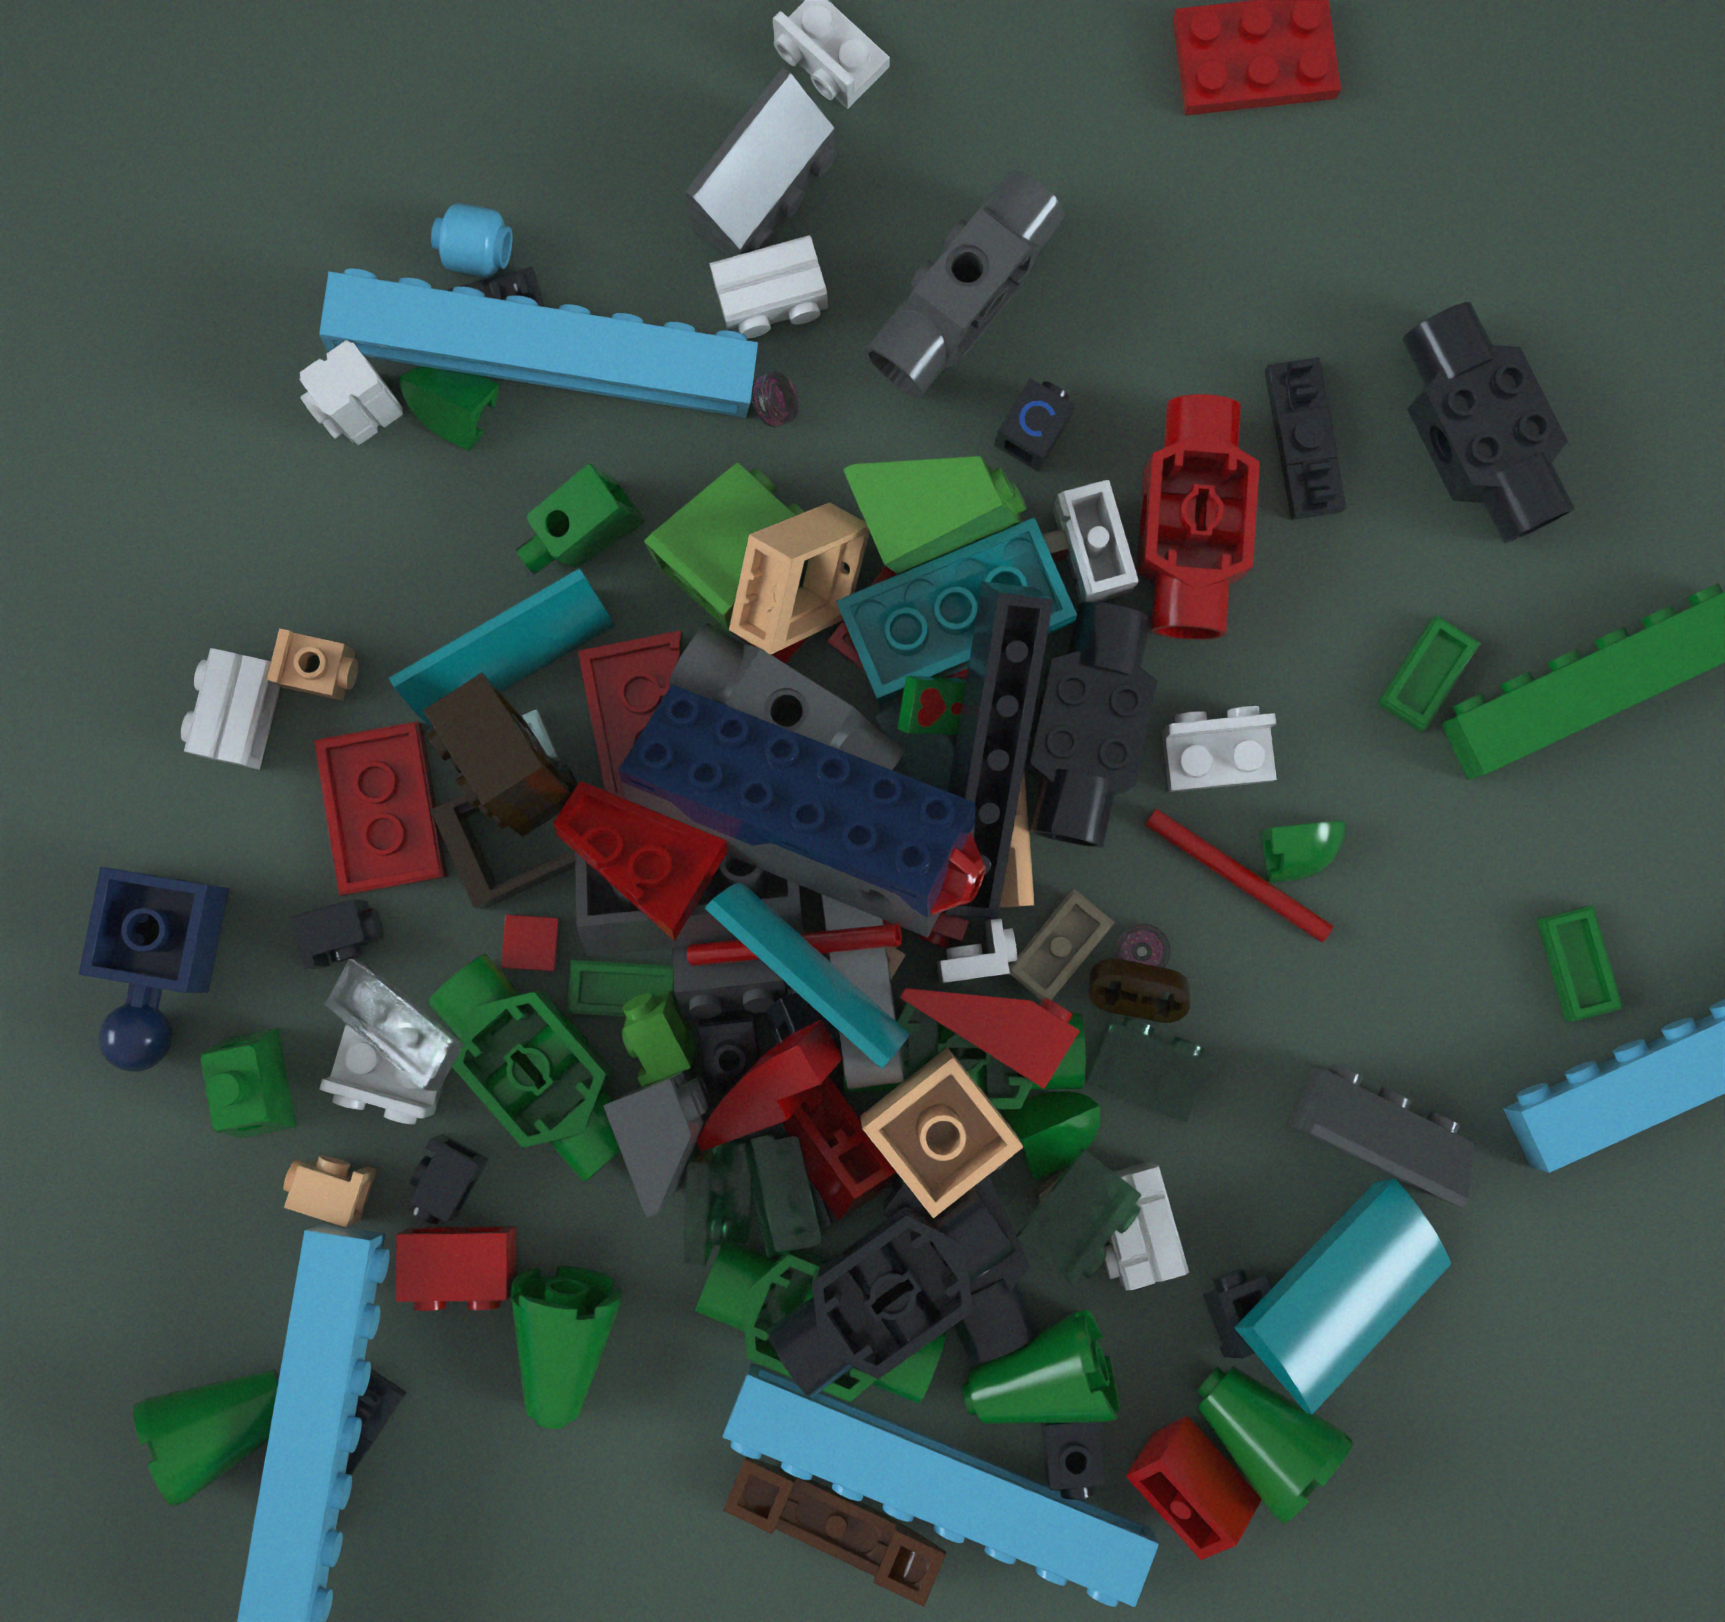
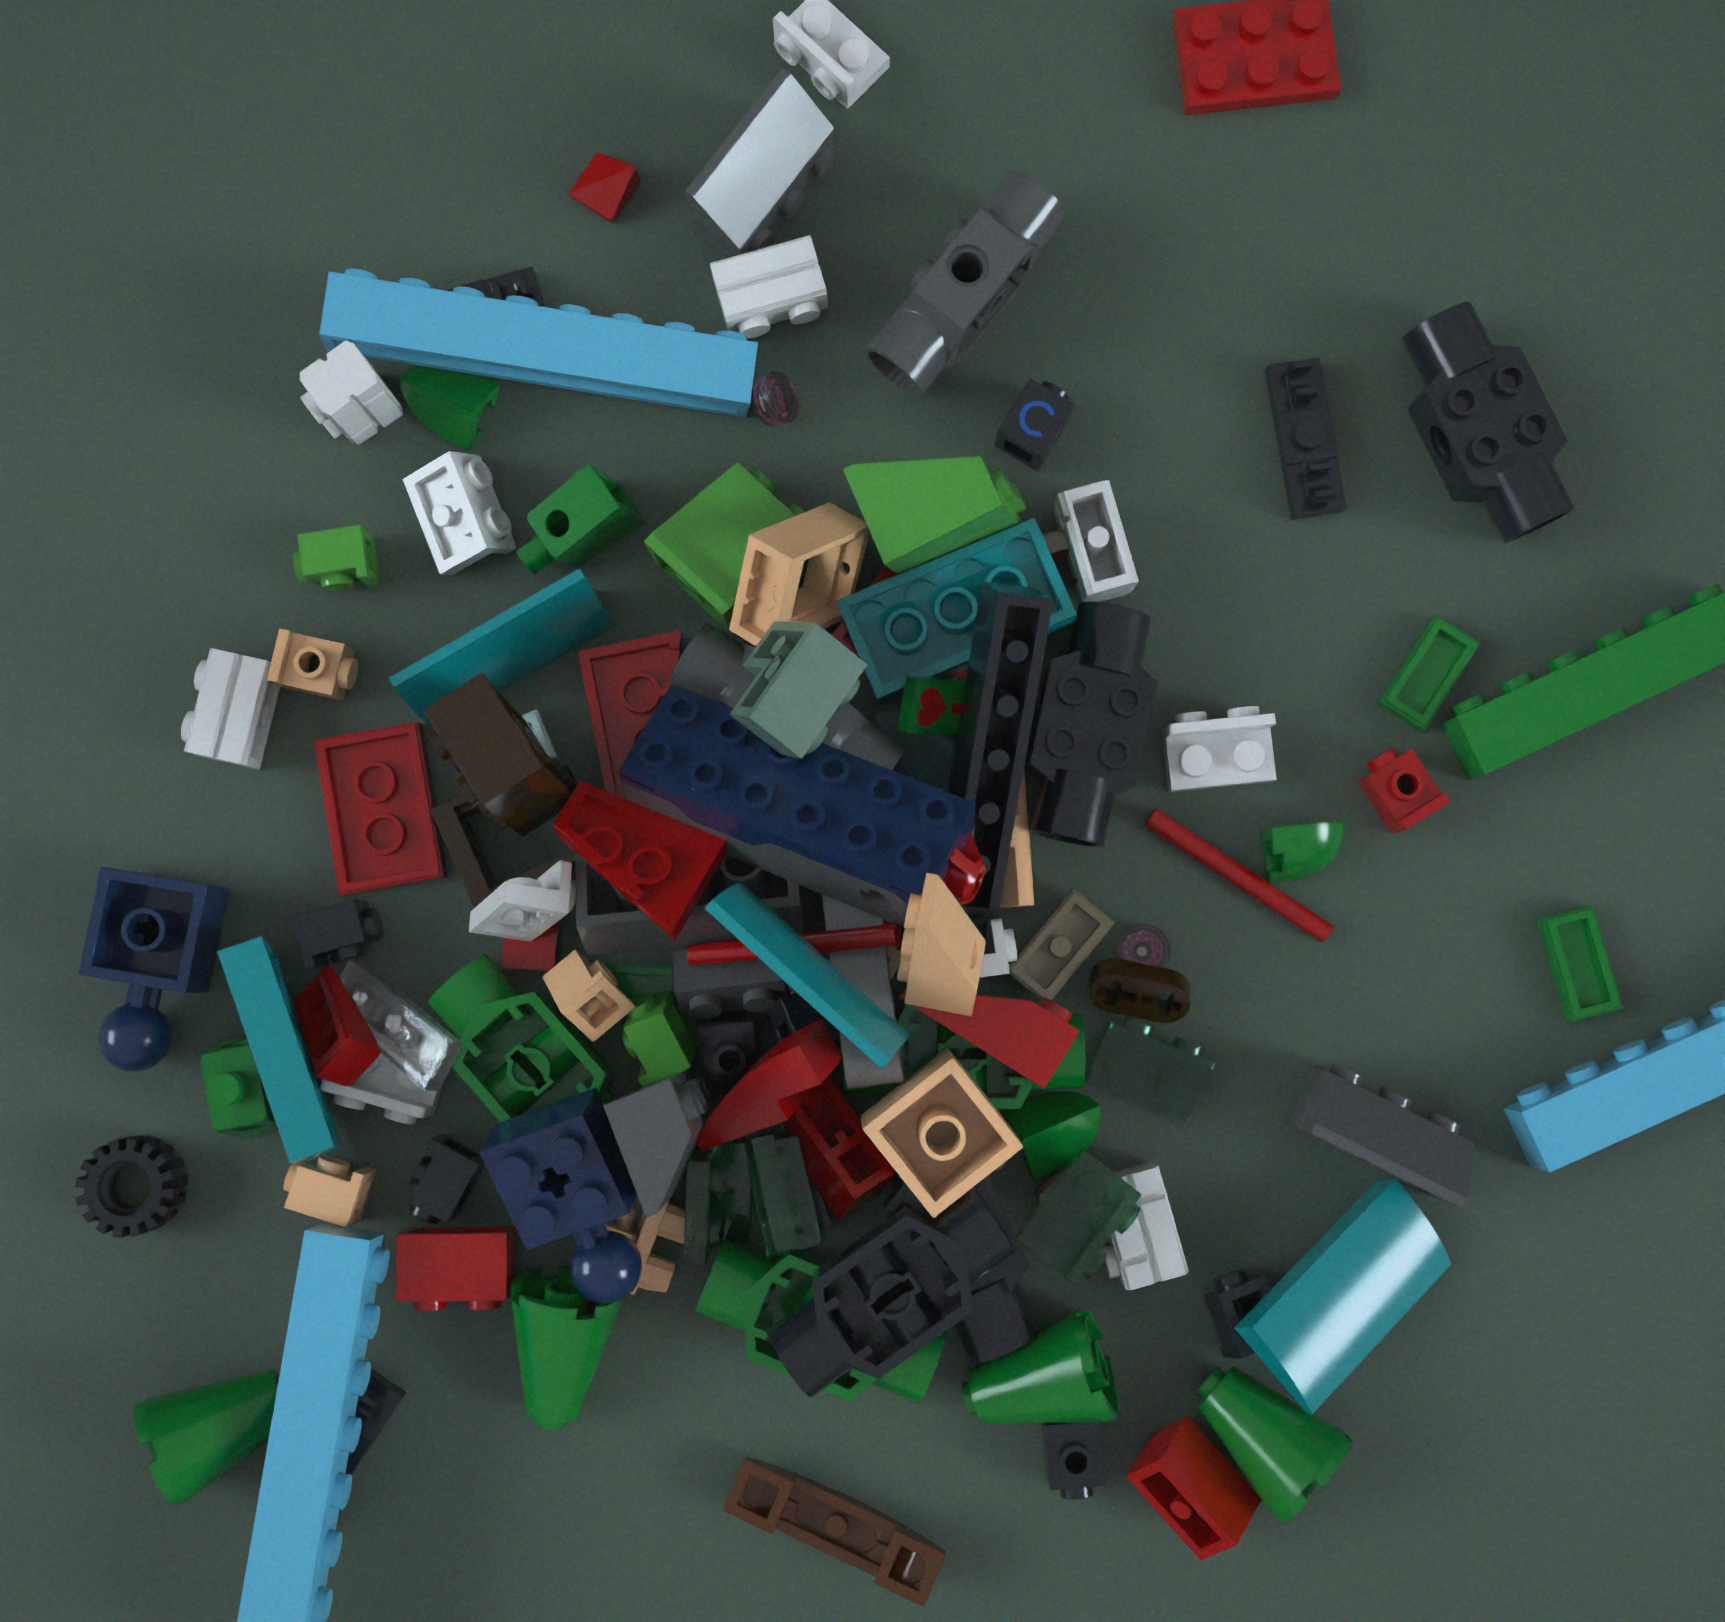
medium azure head [431,203,513,278] -> none
medium azure brick [723,1363,1159,1607] -> none
red brick [1136,394,1260,640] -> none
none -> black tyre [75,1135,188,1238]
none -> teal slope [217,936,343,1163]
none -> bright green brick [293,524,381,591]
none -> red slope [293,966,381,1086]
none -> white bracket [403,451,516,575]
none -> white bracket [469,860,576,942]
none -> dark blue brick [479,1088,642,1304]
none -> light nougat brick [542,949,635,1042]
none -> red slope [569,152,640,223]
none -> light nougat hips [604,1200,693,1296]
none -> sand green brick [730,621,867,759]
none -> light nougat slope [897,873,986,1016]
none -> red brick [1357,747,1451,834]

